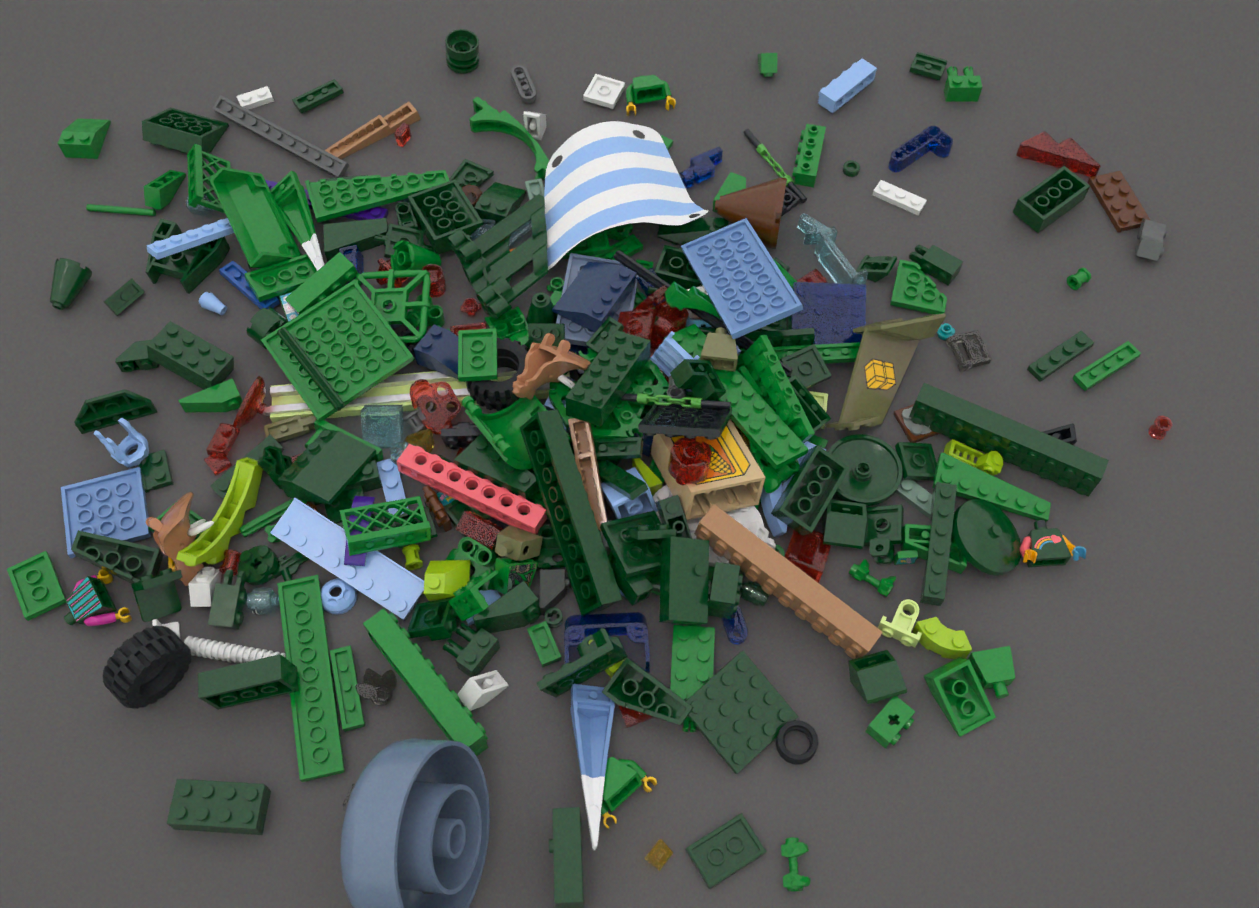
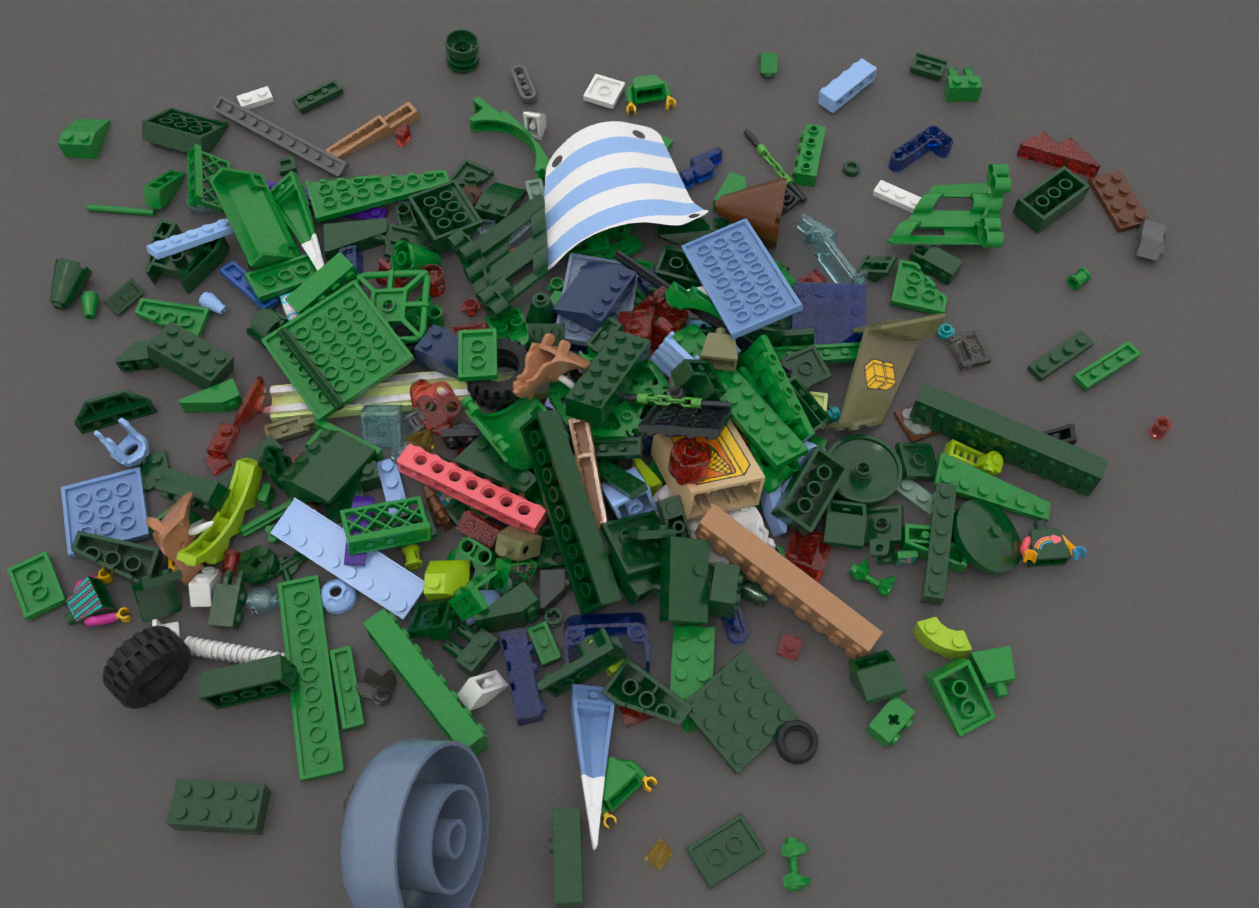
yellowish green pin [878,599,922,647] -> none
none -> green cone [81,291,100,319]
none -> green wing [134,298,211,338]
none -> dark green brick [155,468,231,512]
none -> green plate [257,483,276,510]
none -> dark green plate [276,156,297,177]
none -> clear blue wedge [500,627,546,726]
none -> clear red plate [777,633,803,661]
none -> teal plate [826,406,841,422]
none -> green panel [887,164,1011,248]

